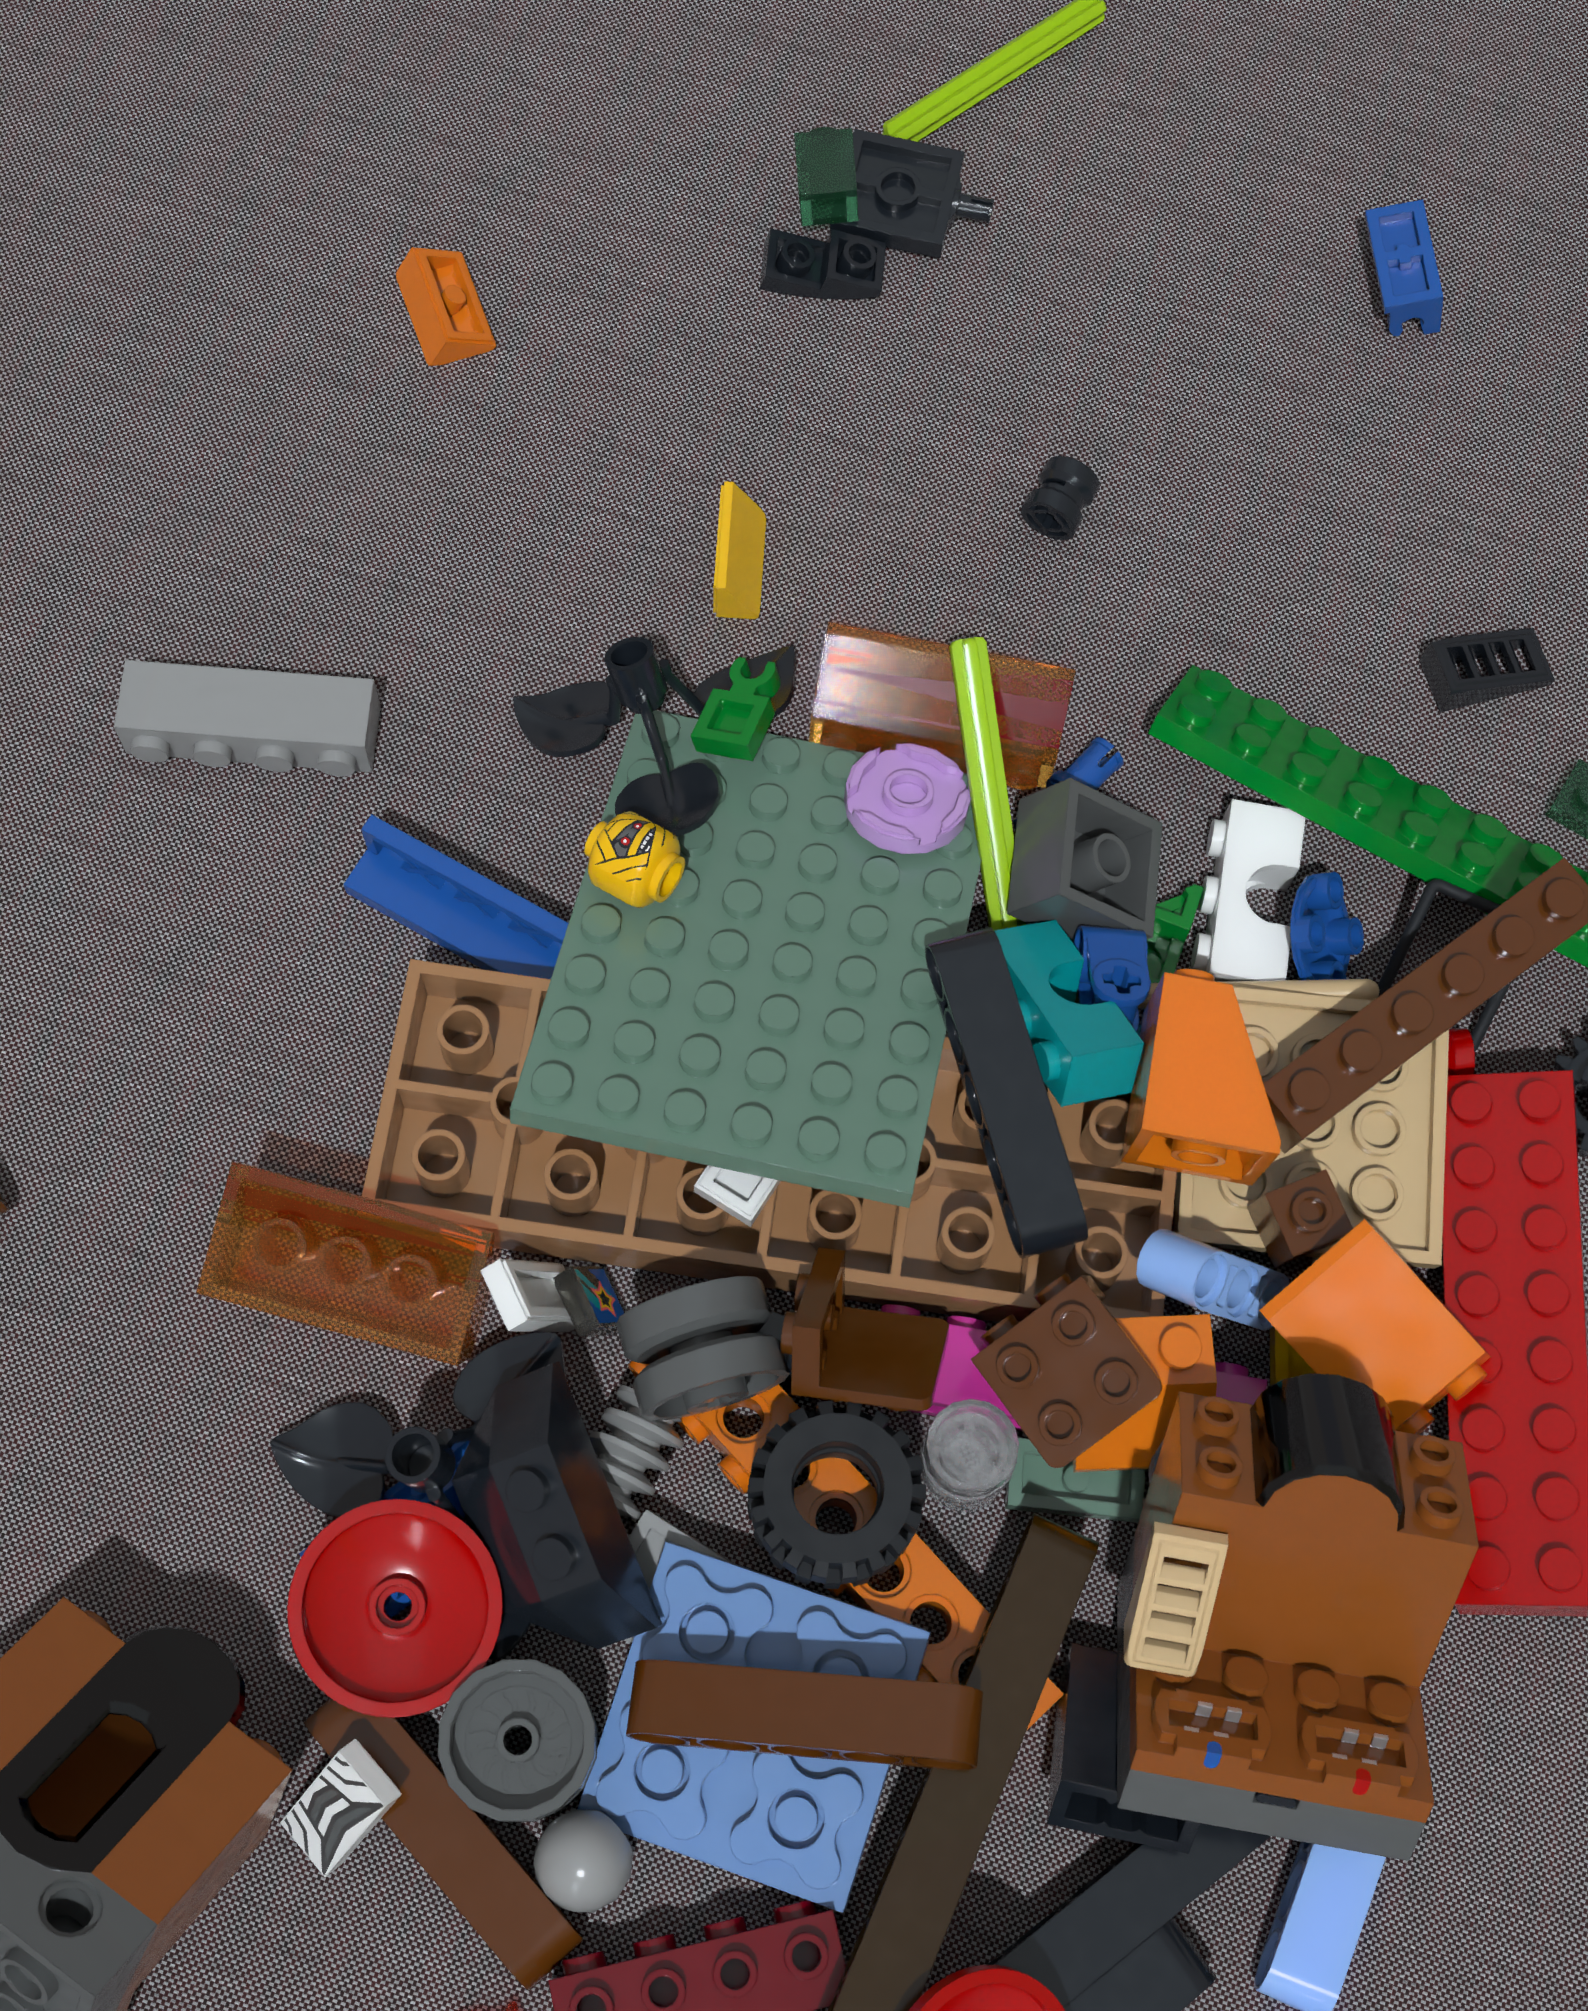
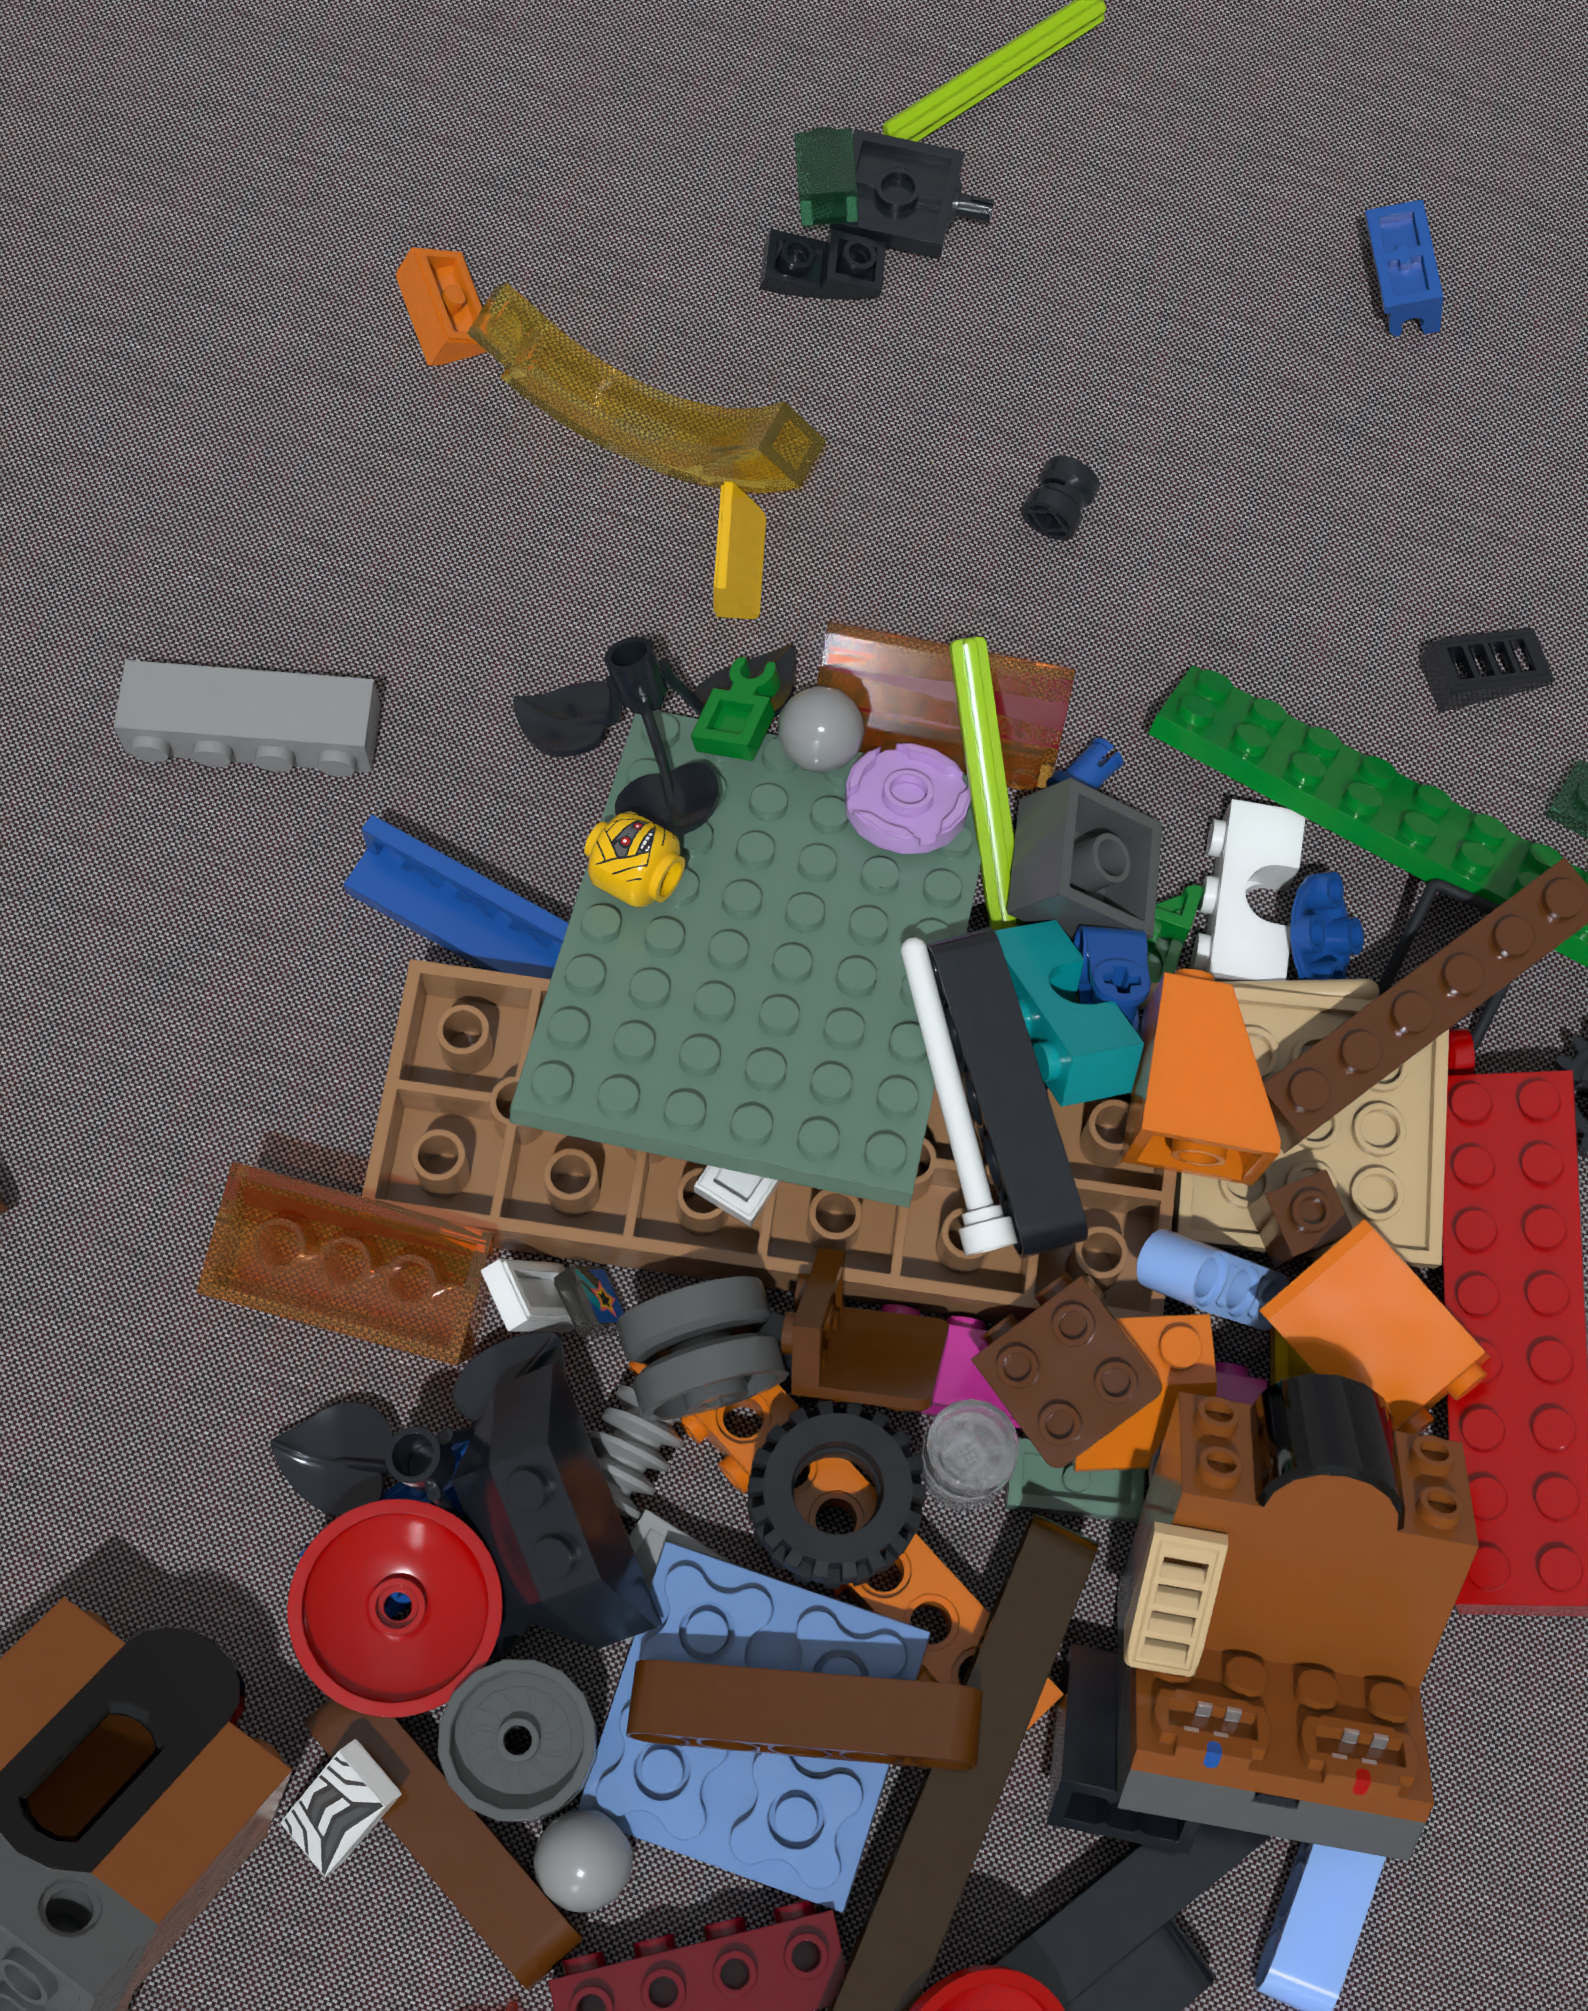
none -> clear yellow arch [467,282,826,493]
none -> light grey piece [777,685,865,774]
none -> white piece [901,937,1018,1256]

